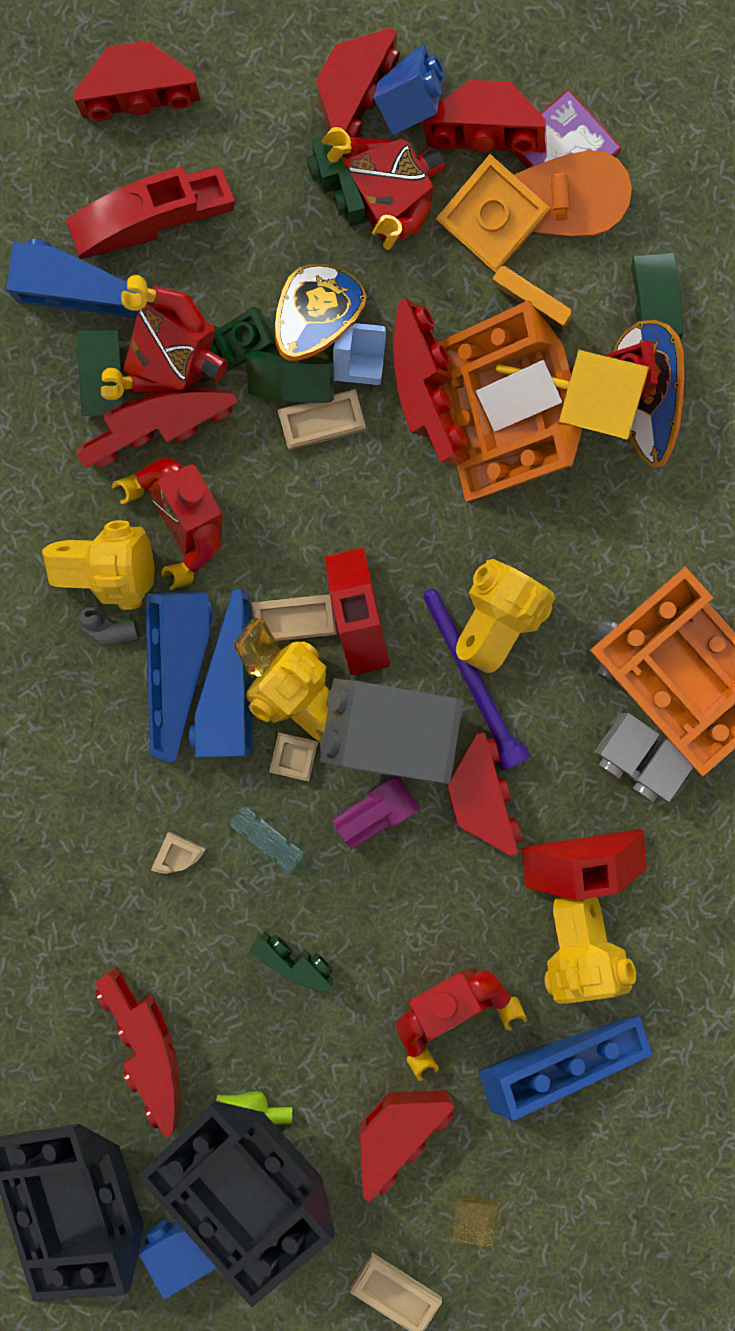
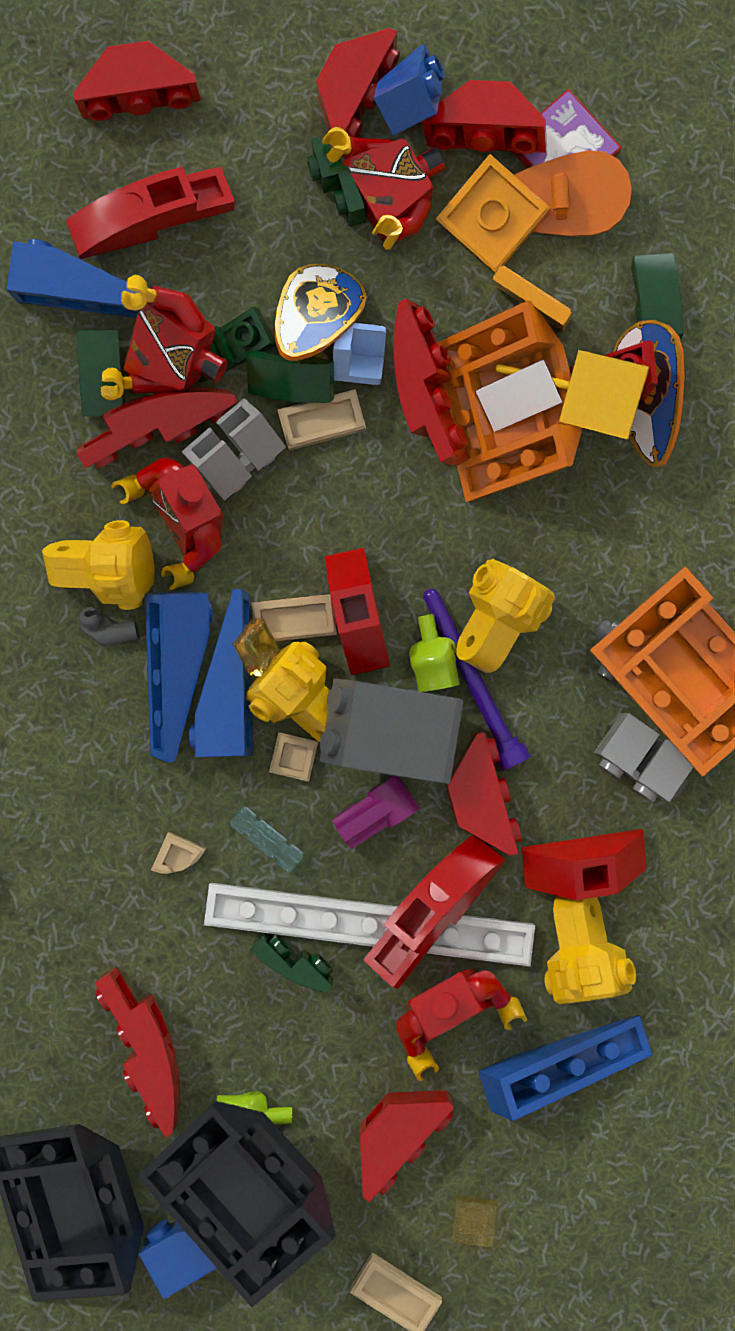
none -> light grey piece [182,398,286,501]
none -> white tile [204,883,535,966]
none -> red slope [363,835,506,989]
none -> lime piece [409,614,460,692]

